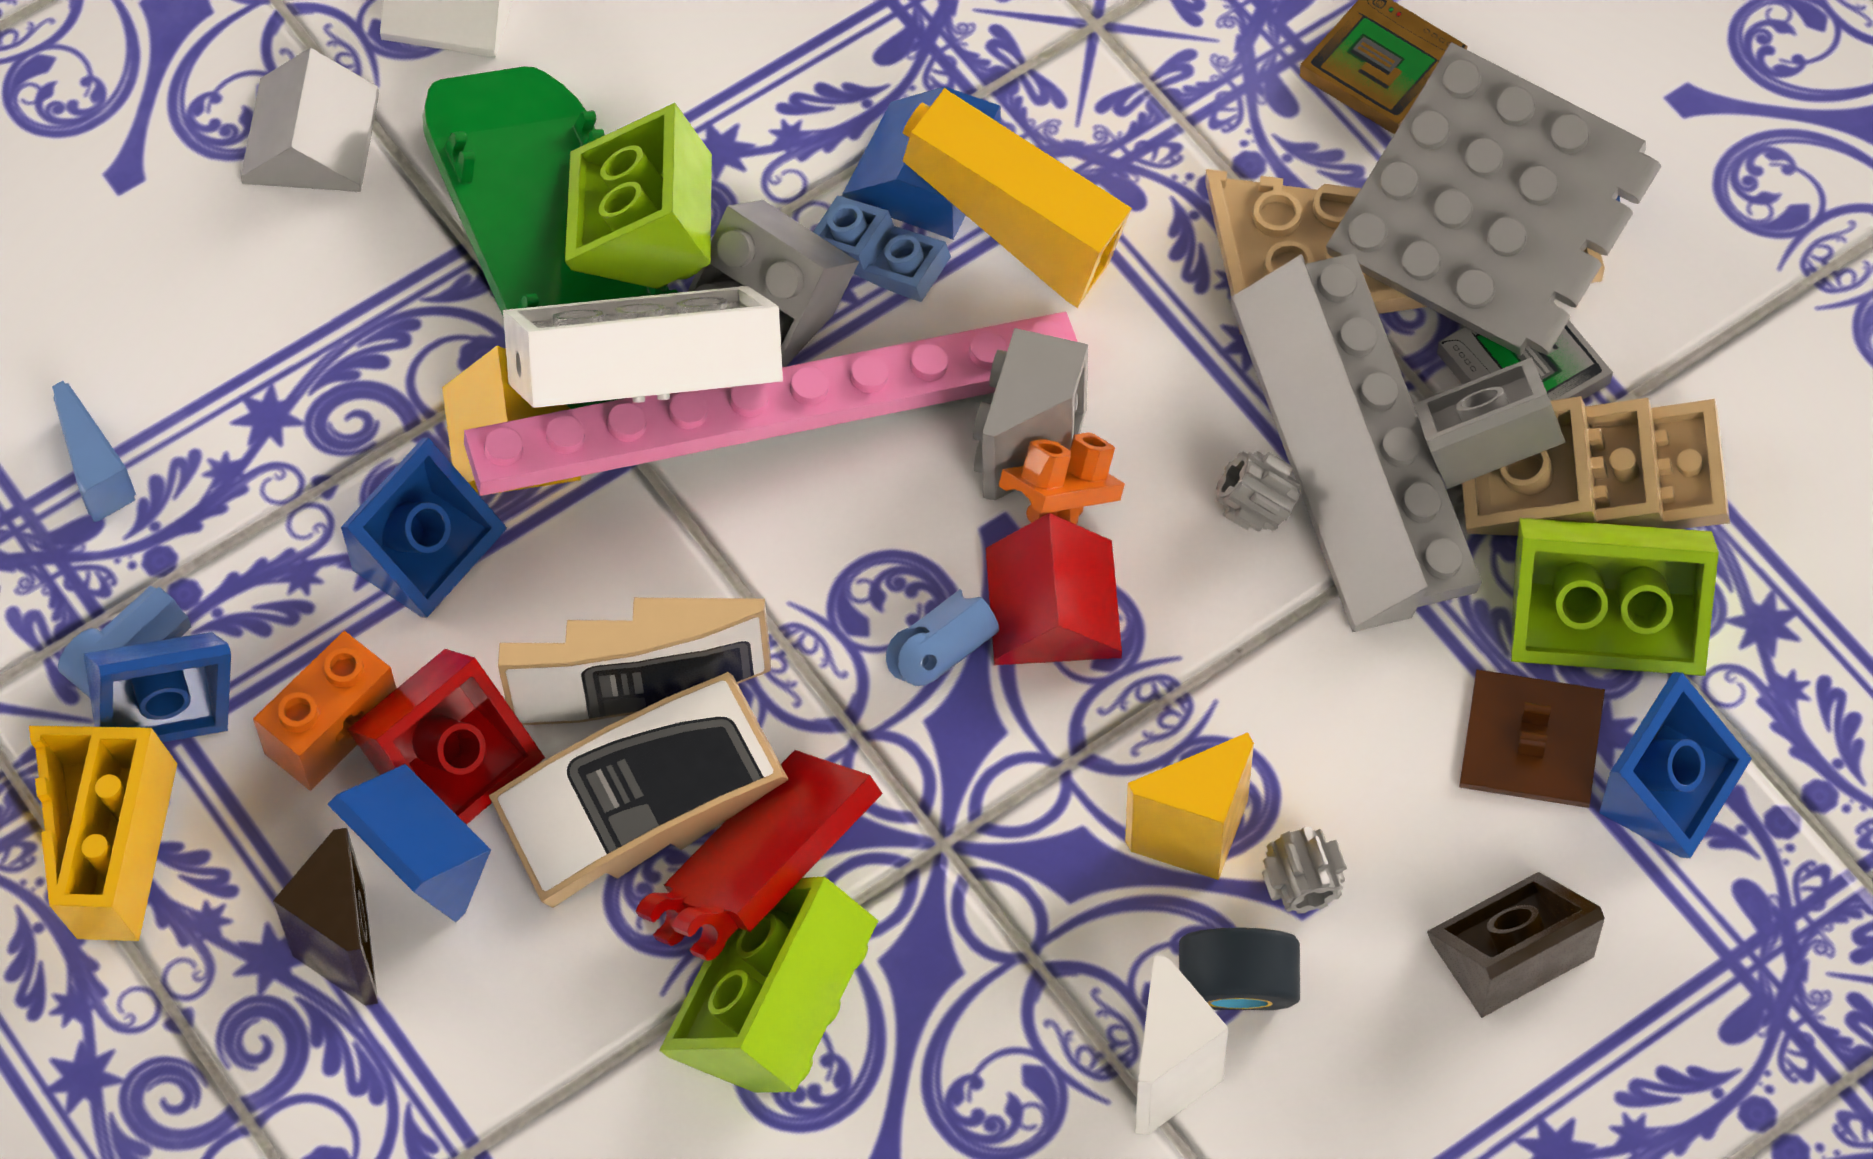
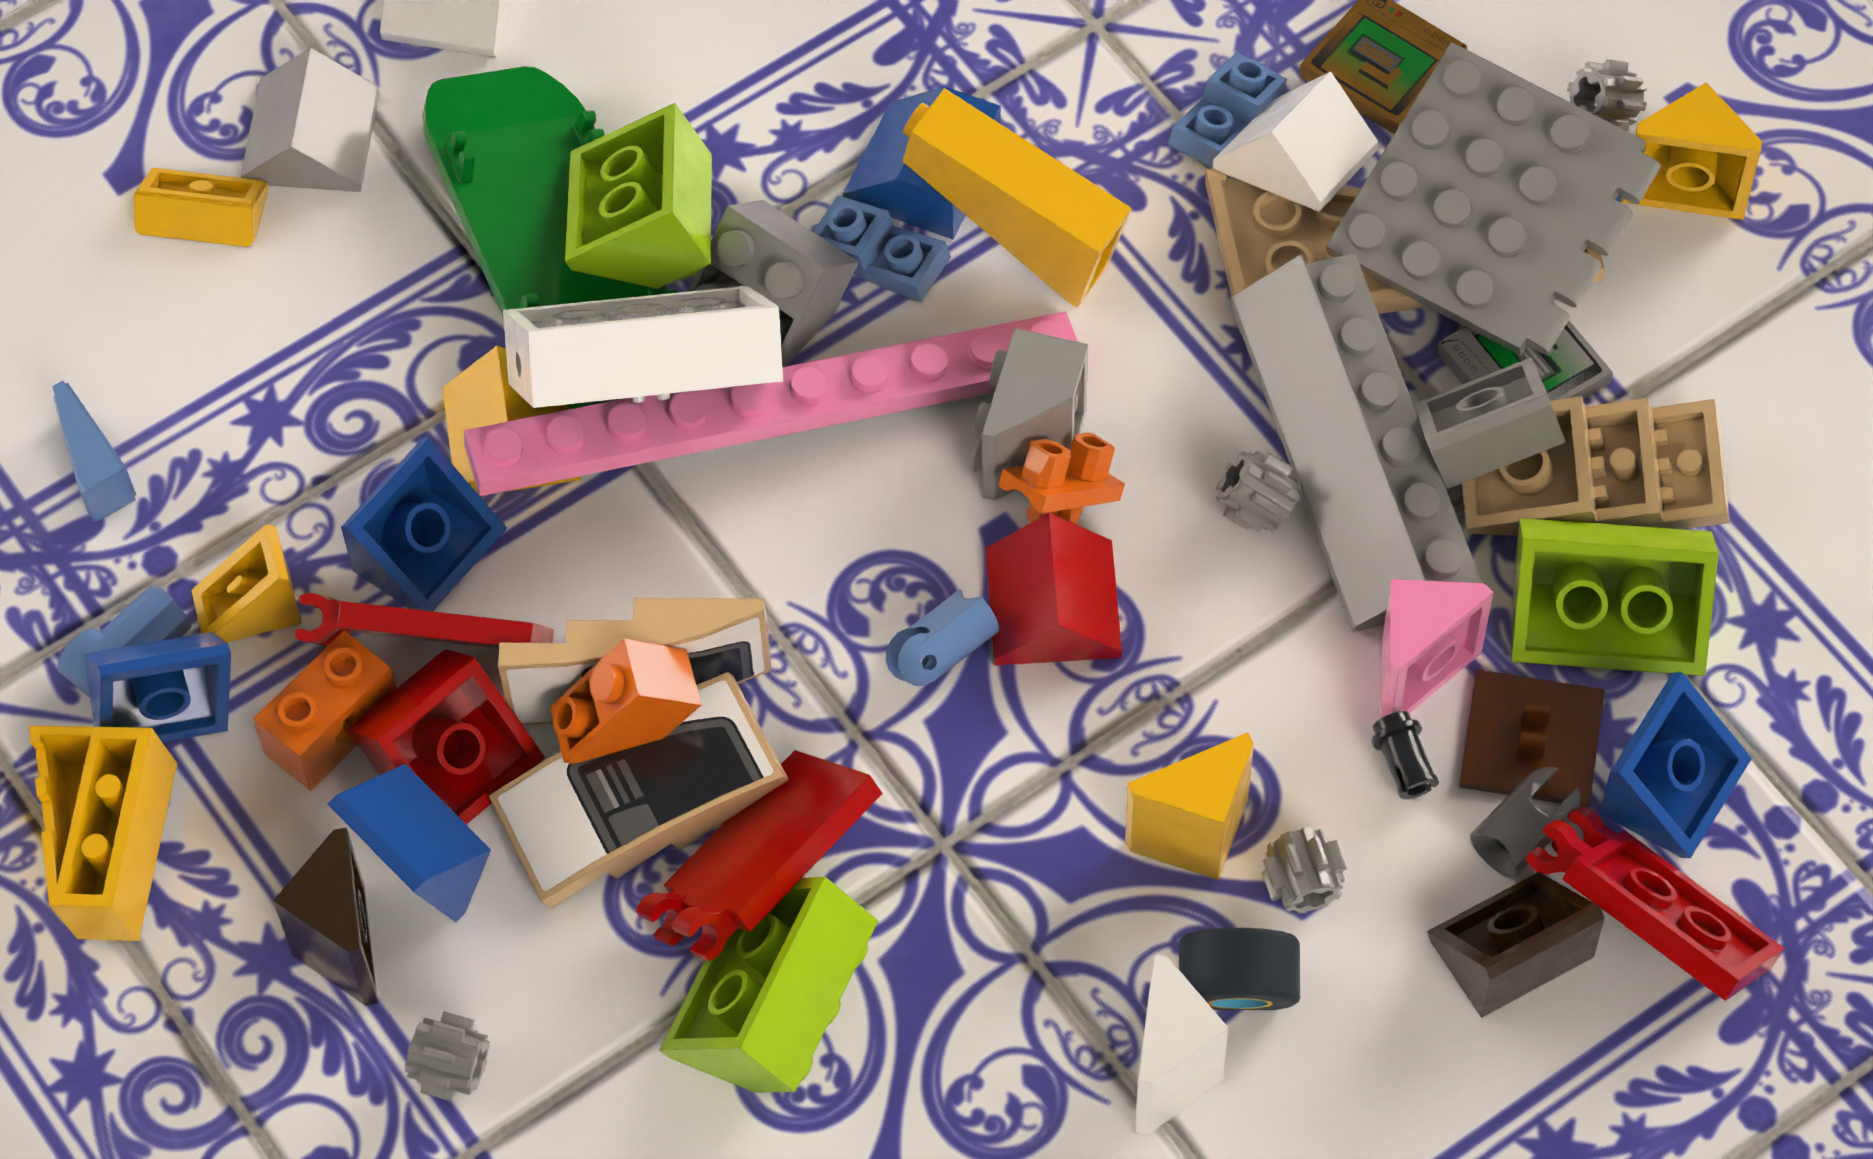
none -> yellow slope [134,168,268,247]
none -> yellow slope [191,524,302,642]
none -> red tile [295,593,554,649]
none -> light grey gear [405,1011,490,1101]
none -> orange slope [550,639,701,764]
none -> medium blue slope [1168,52,1287,168]
none -> white slope [1212,72,1378,212]
none -> black pin [1371,711,1439,799]
none -> bright pink slope [1381,579,1493,718]
none -> dark grey piece [1470,766,1581,879]
none -> red tile [1525,806,1785,1001]
none -> light grey gear [1567,59,1647,131]
none -> yellow slope [1622,82,1762,220]

